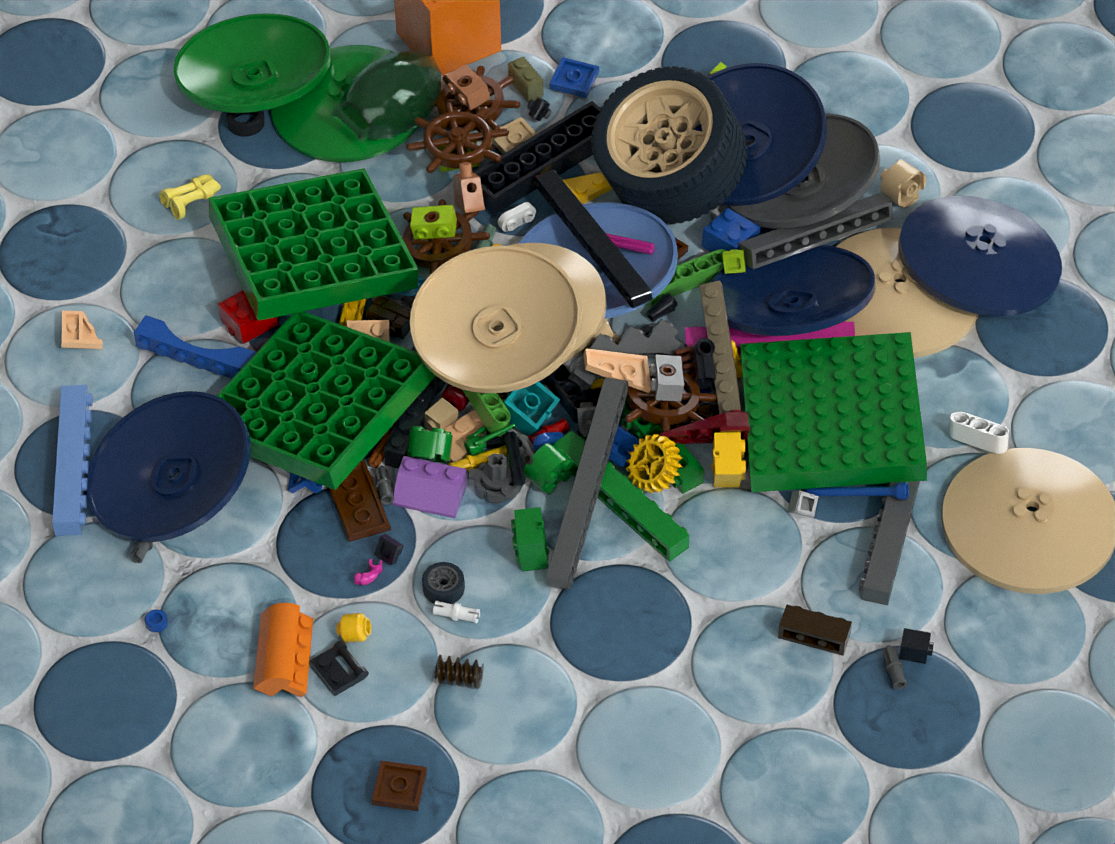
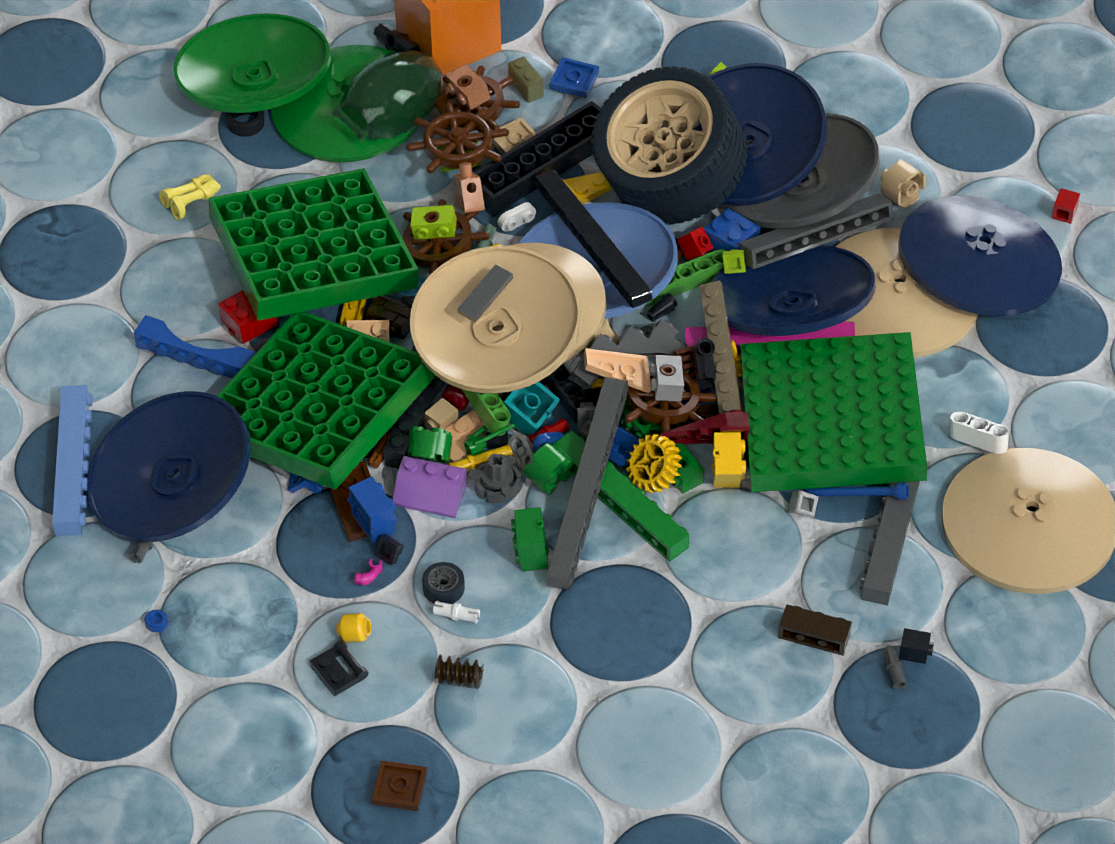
light nougat wing [61,310,103,349] -> none
orange brick [253,603,313,697] -> none
dark grey axle [374,466,394,505] -> none
black axle [504,431,525,486] -> none
black gear [527,97,552,121] -> none
dark pink axle [606,233,655,255] -> none
none -> blue brick [347,476,397,544]
none -> black piece [373,23,421,61]
none -> dark grey tile [457,264,513,322]
none -> red brick [677,226,714,261]
none -> red brick [1052,188,1080,224]

